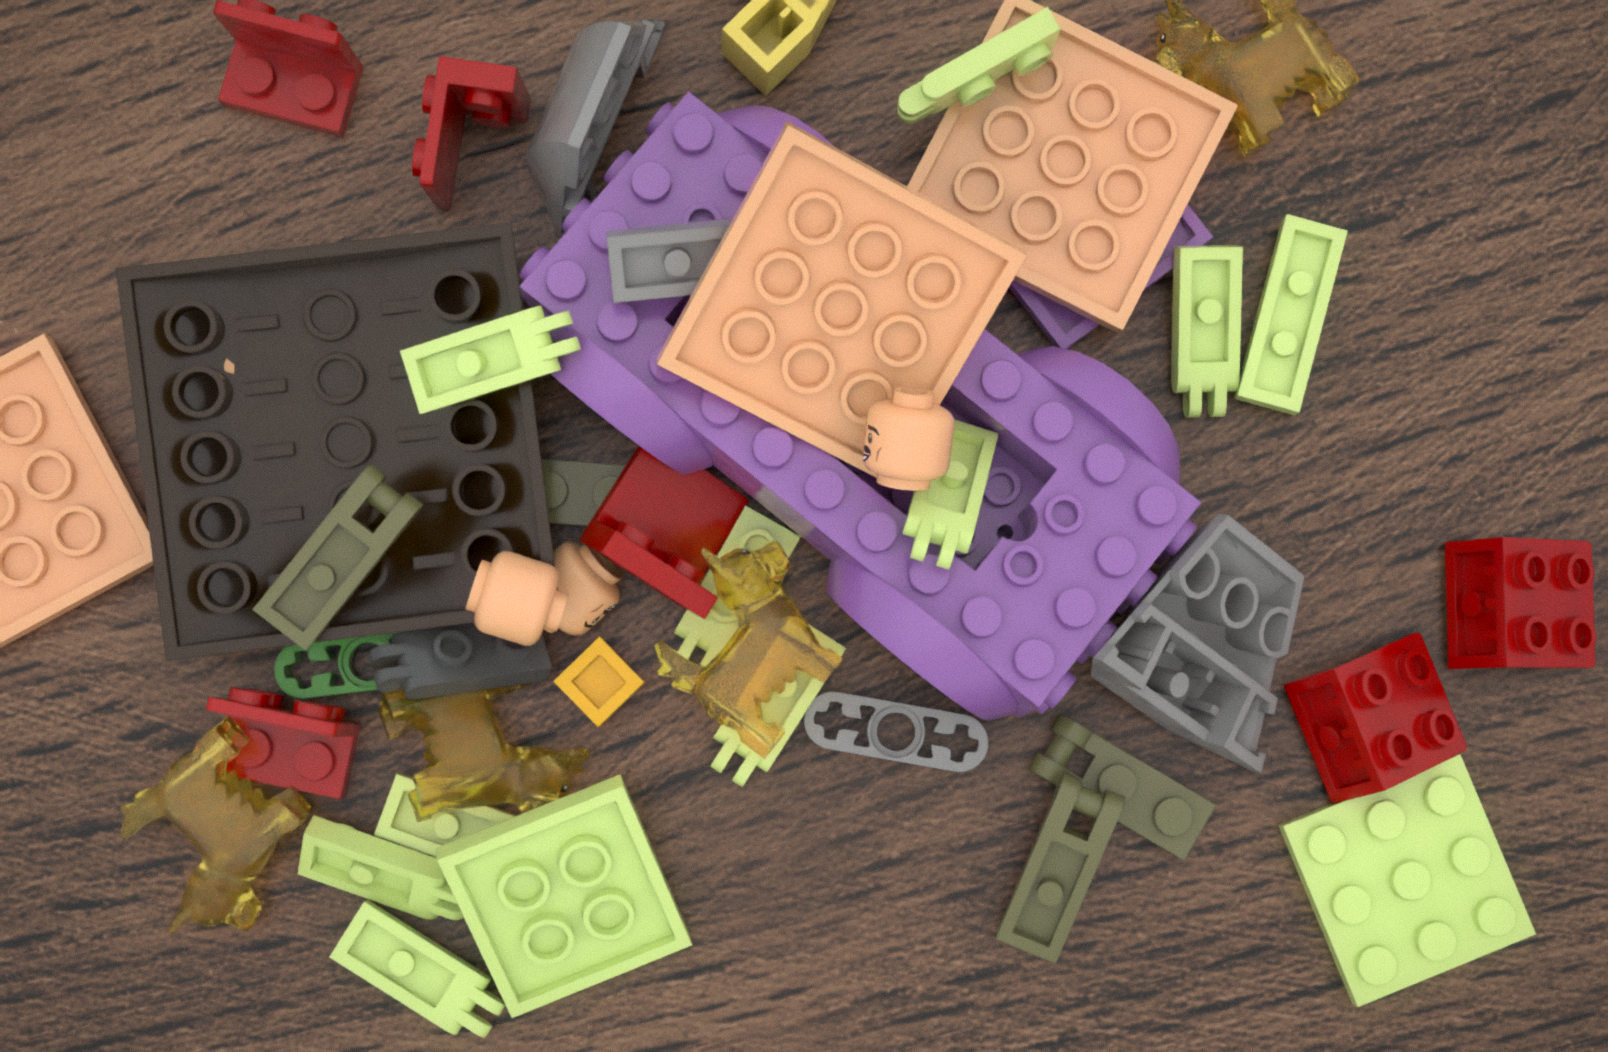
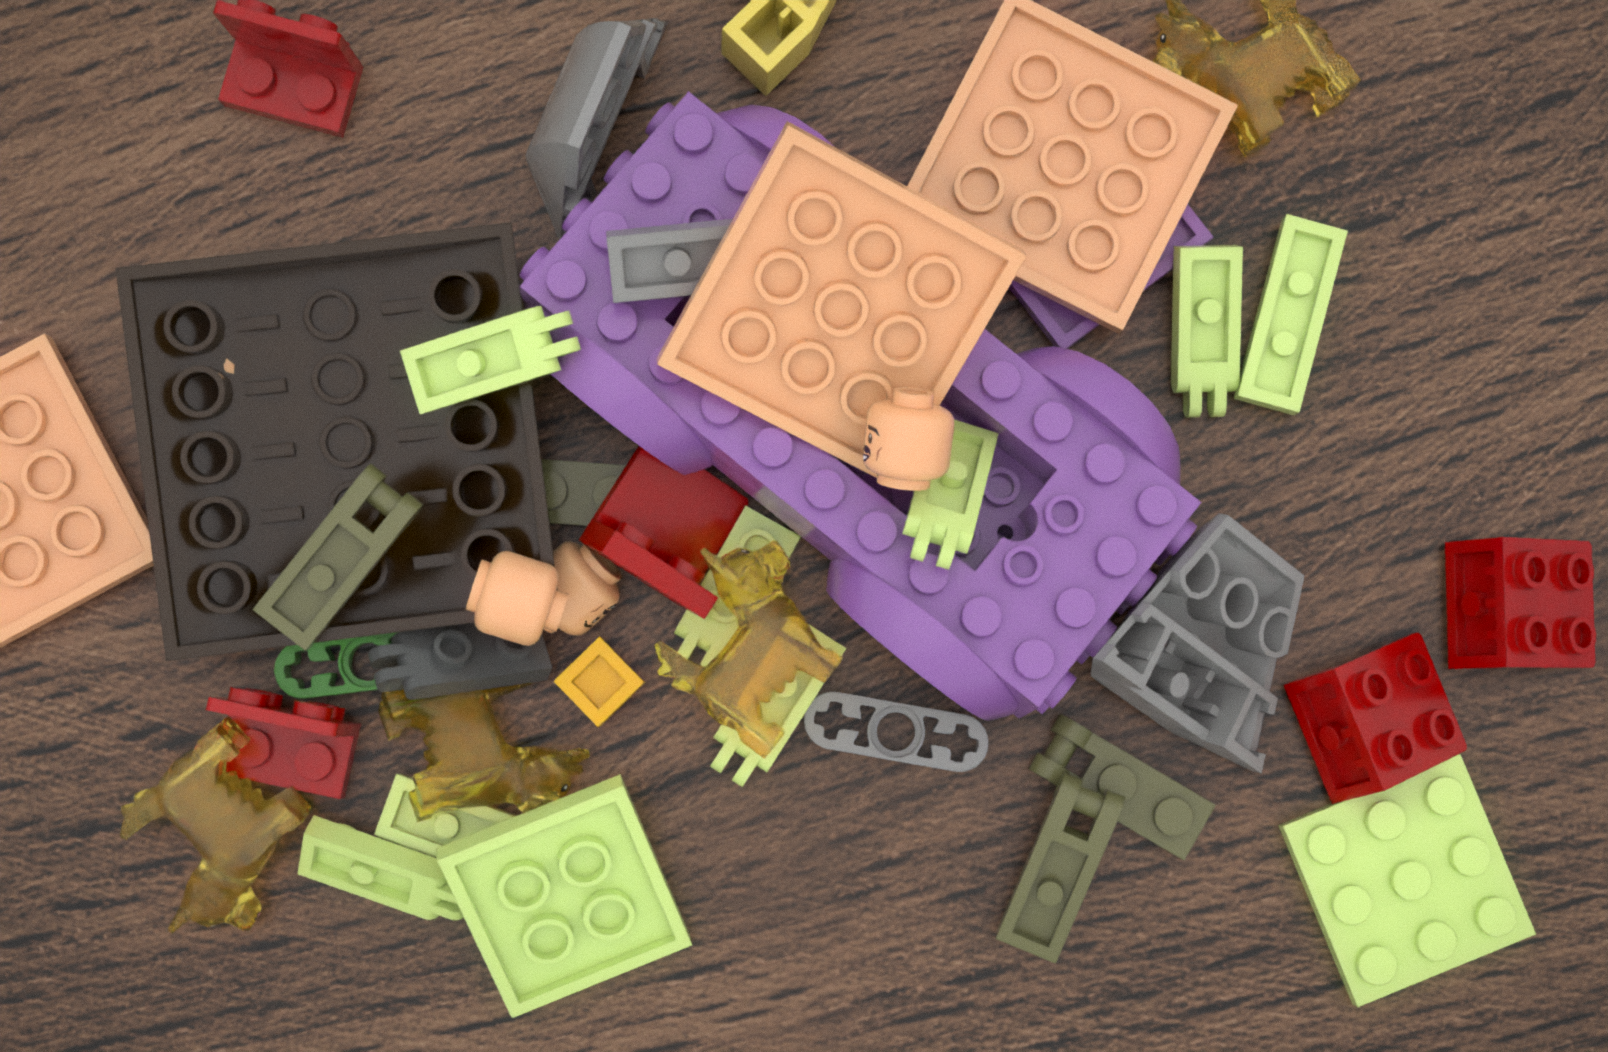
yellowish green hinge [329,900,506,1038] -> none
red bracket [412,56,531,210] -> none
yellowish green hinge [897,7,1061,124] -> none

